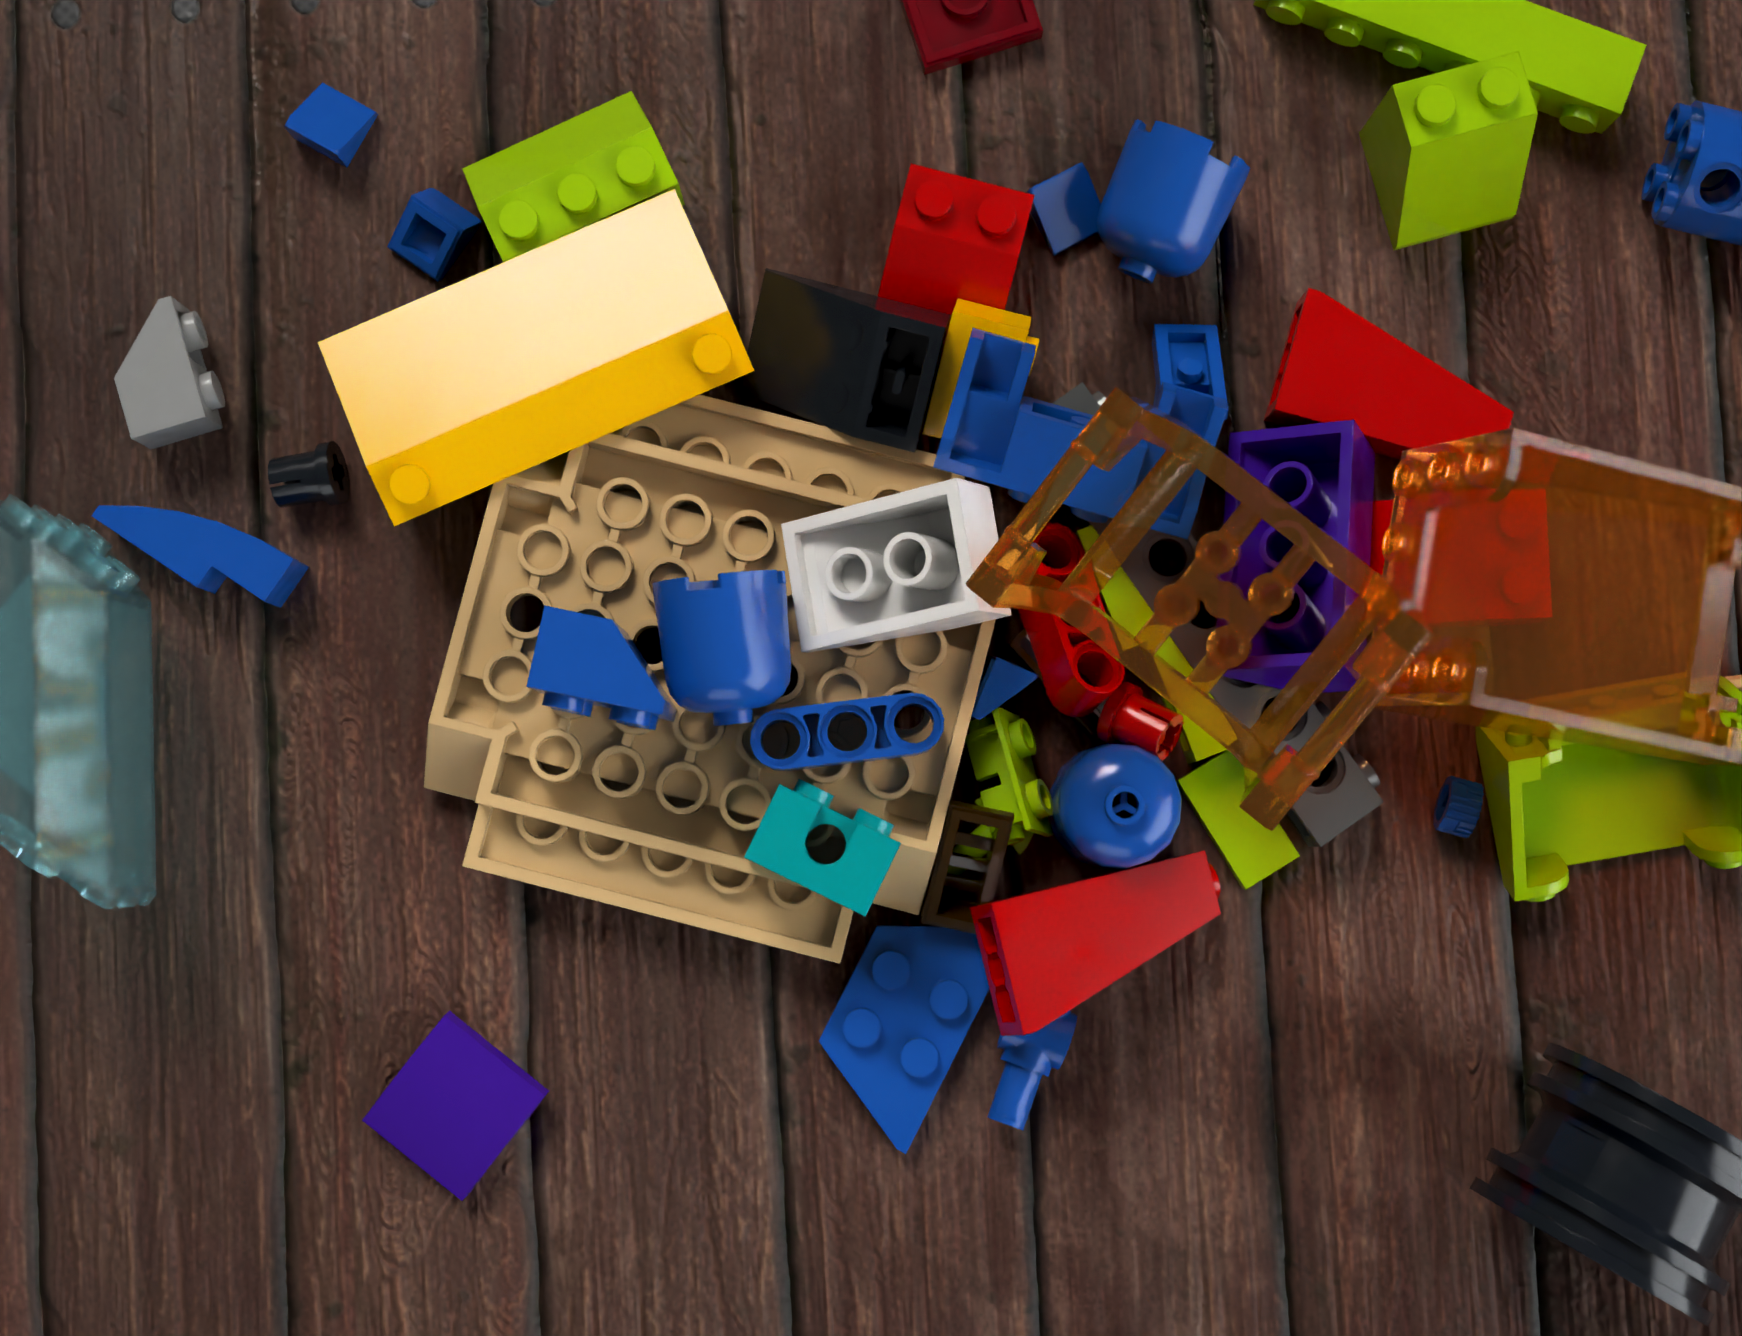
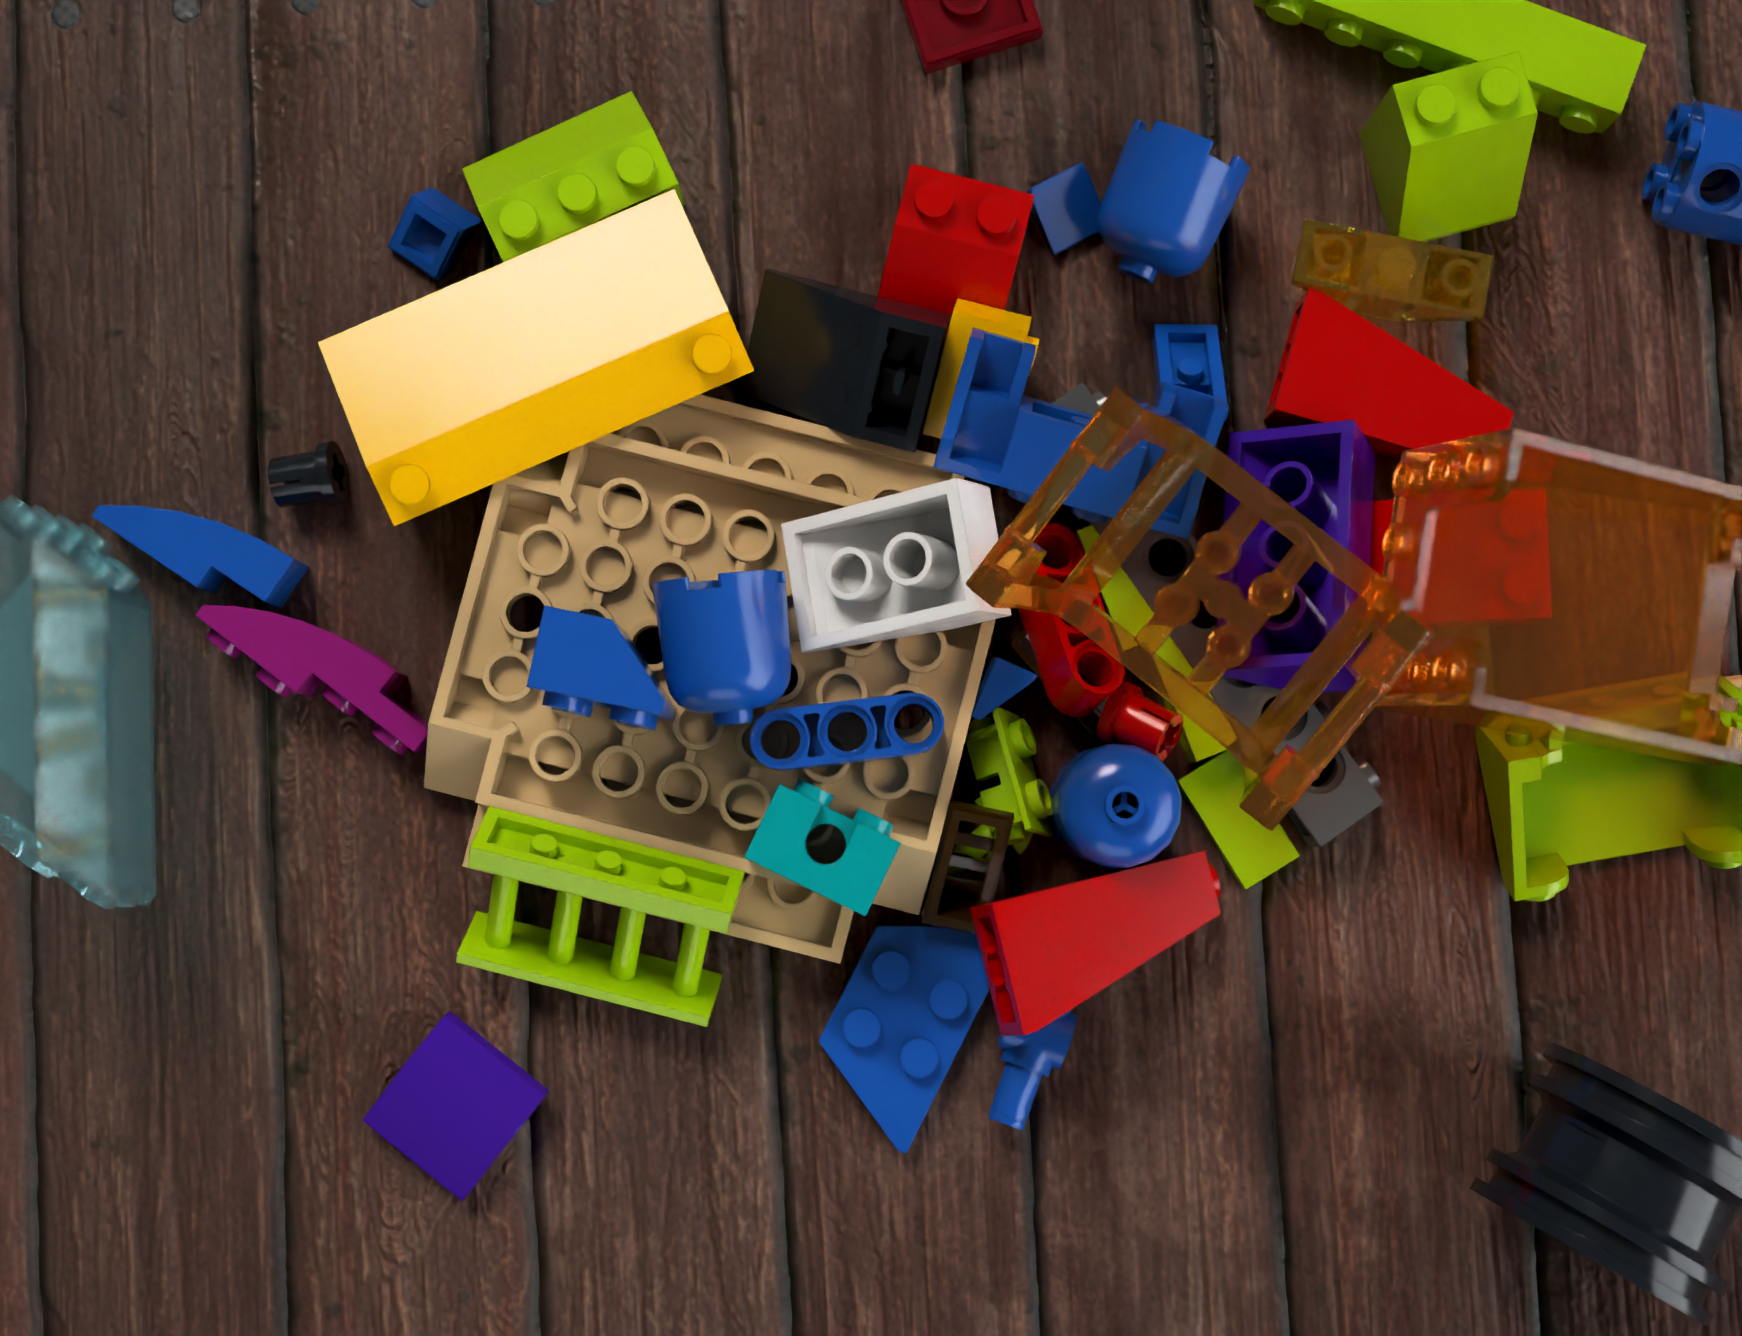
light grey slope [114,296,225,449] -> none
blue slope [284,82,378,168] -> none
blue axle [1433,776,1484,838] -> none
none -> magenta slope [195,605,428,755]
none -> lime fence [456,806,745,1027]
none -> clear yellow slope [1291,219,1494,323]

